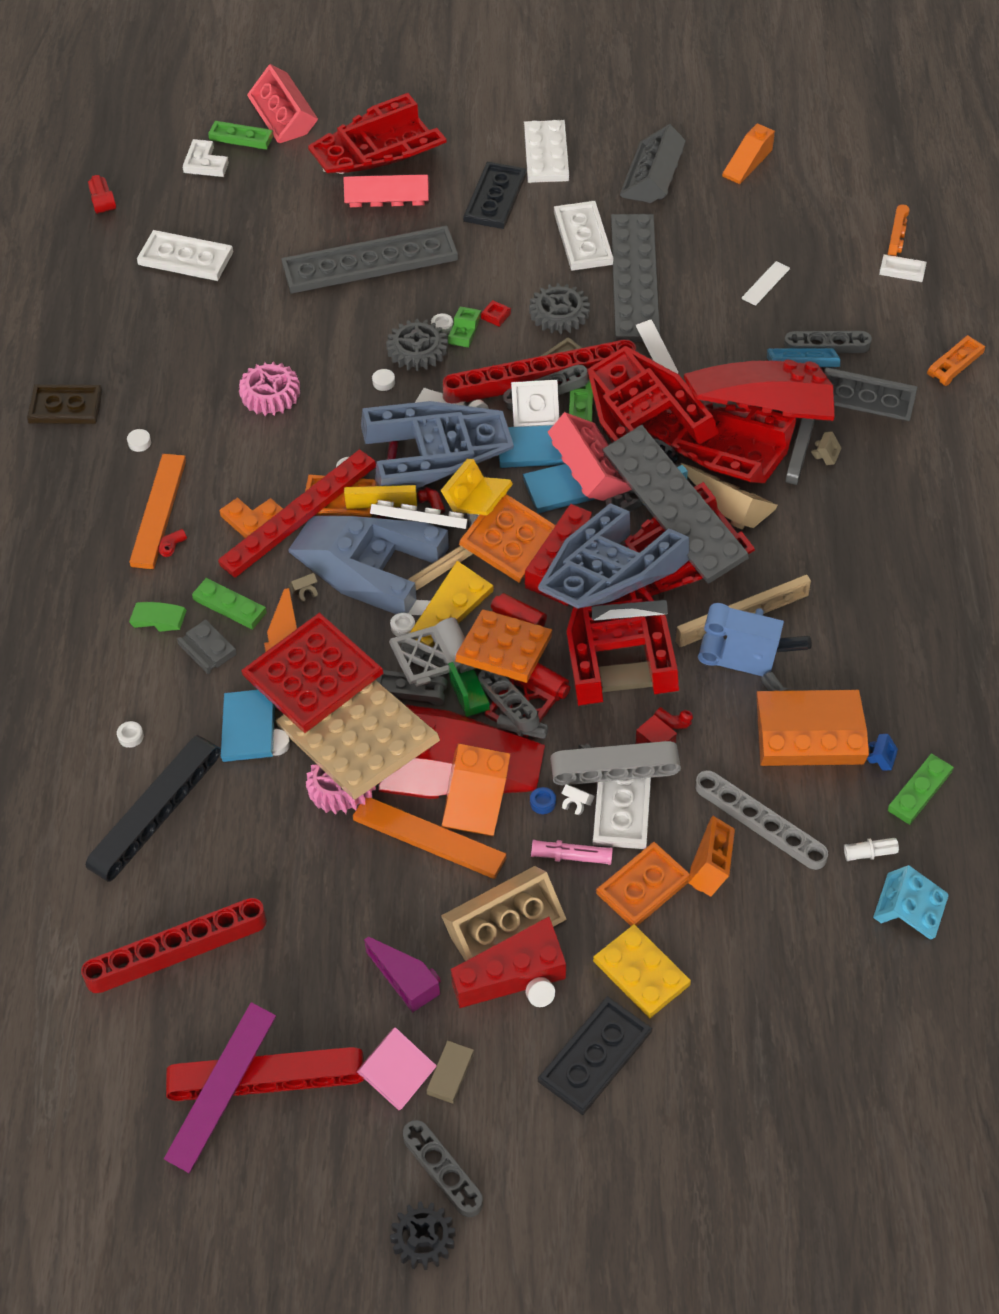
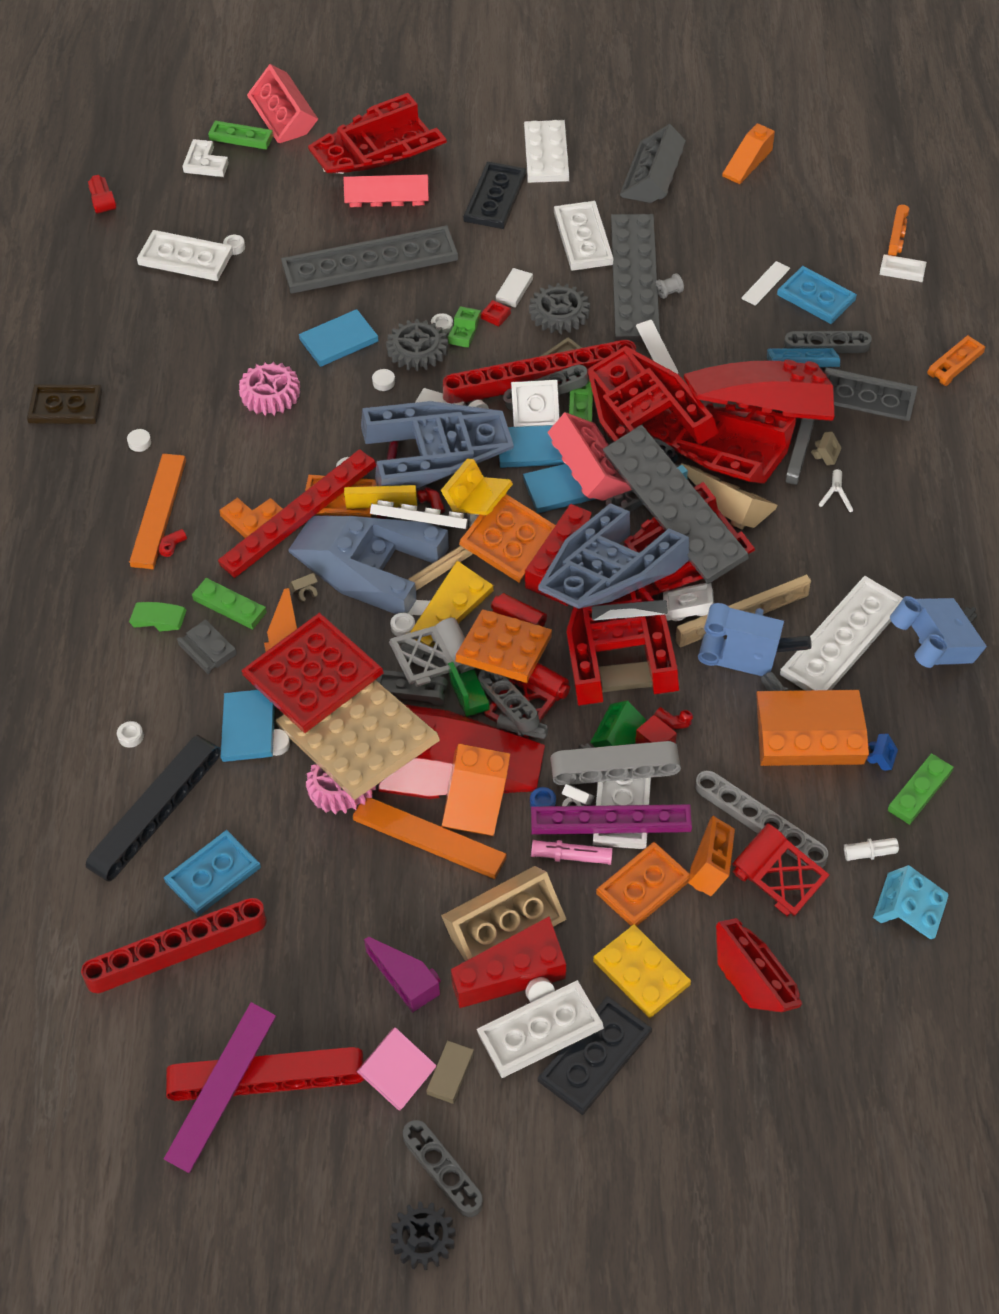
none -> dark azure tile [164,830,261,916]
none -> white tile [223,235,245,255]
none -> dark azure tile [299,309,378,367]
none -> white plate [477,980,604,1078]
none -> white tile [496,268,533,308]
none -> magenta tile [531,804,692,834]
none -> green panel [590,700,646,748]
none -> light grey bush [655,273,684,299]
none -> white plate [663,583,714,621]
none -> red wedge [716,918,802,1012]
none -> red piece [732,823,830,917]
none -> dark azure tile [777,266,857,324]
none -> white plate [780,576,903,691]
none -> white plant [819,469,853,512]
none -> medium blue piece [890,596,987,668]

